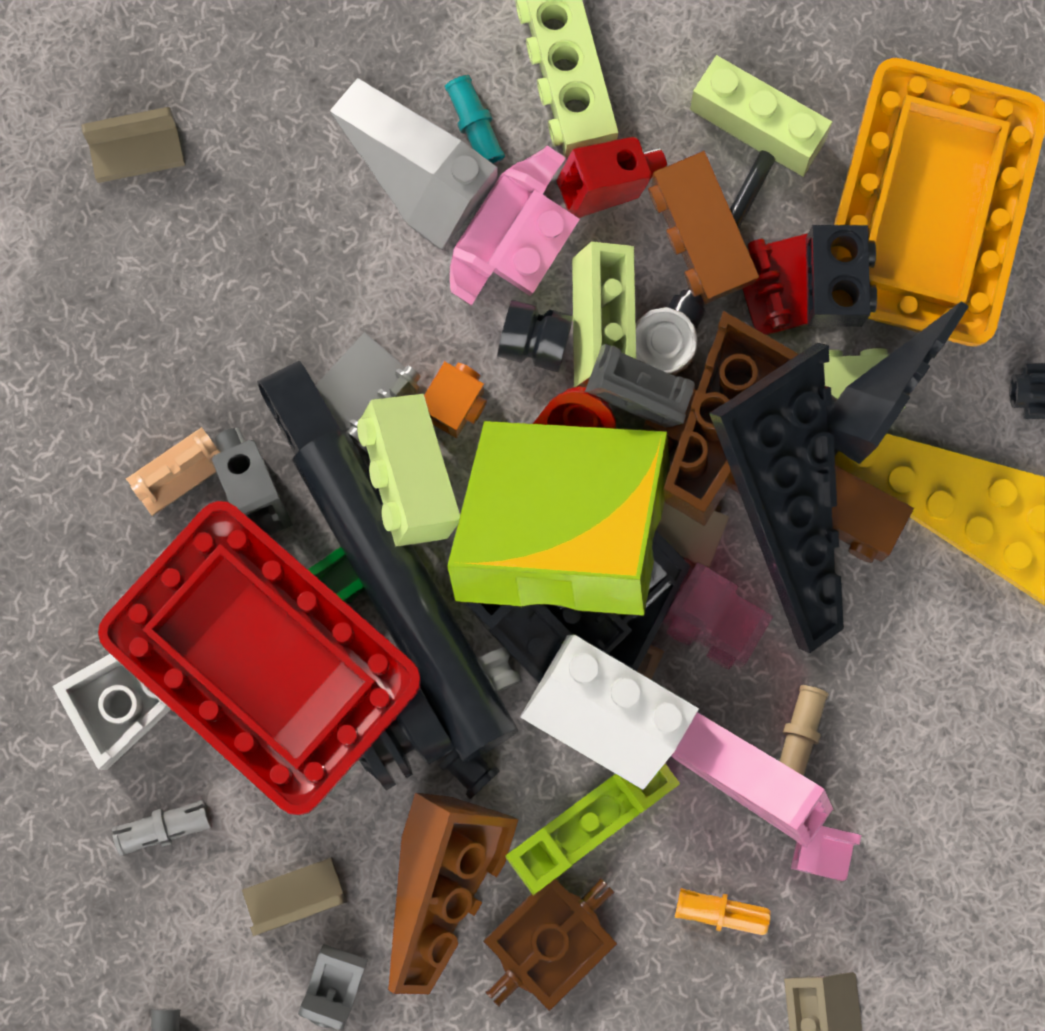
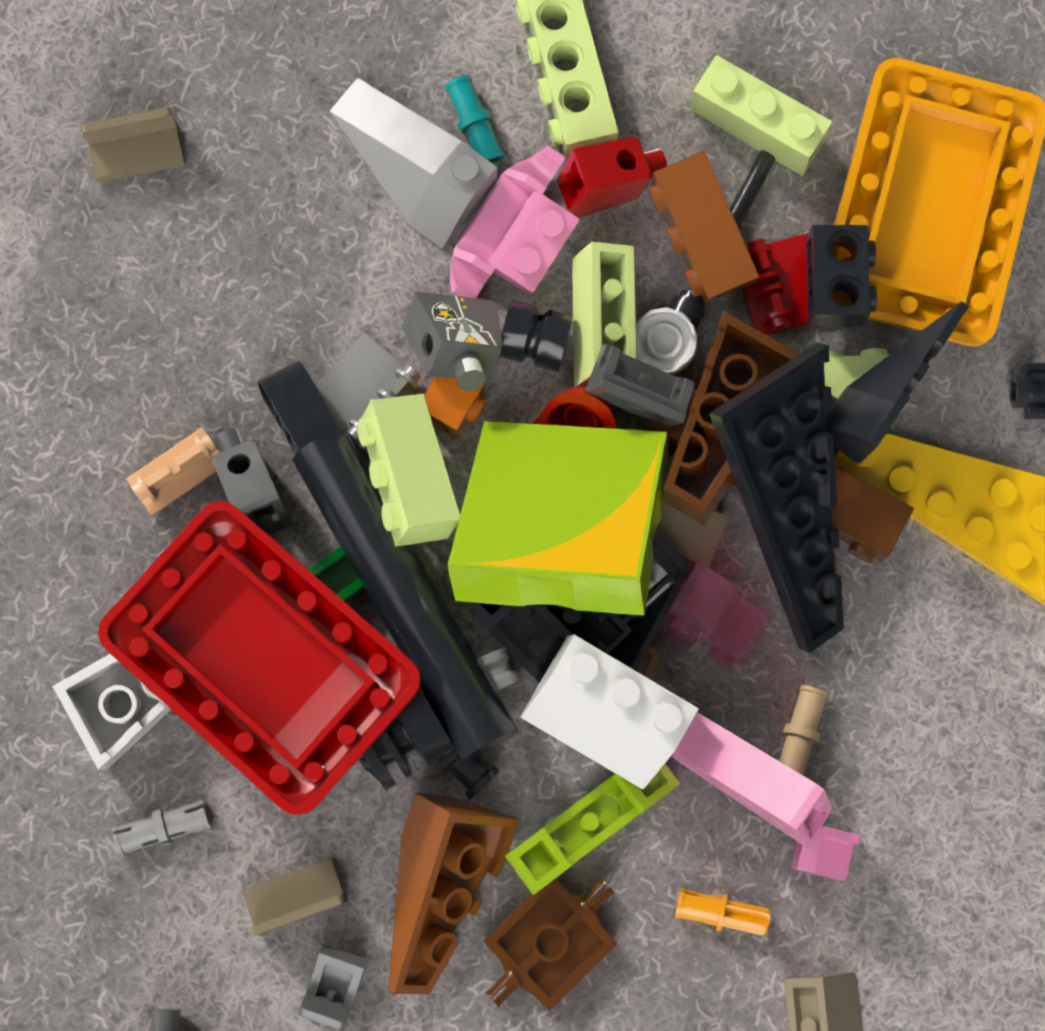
none -> dark grey torso [402,291,502,391]

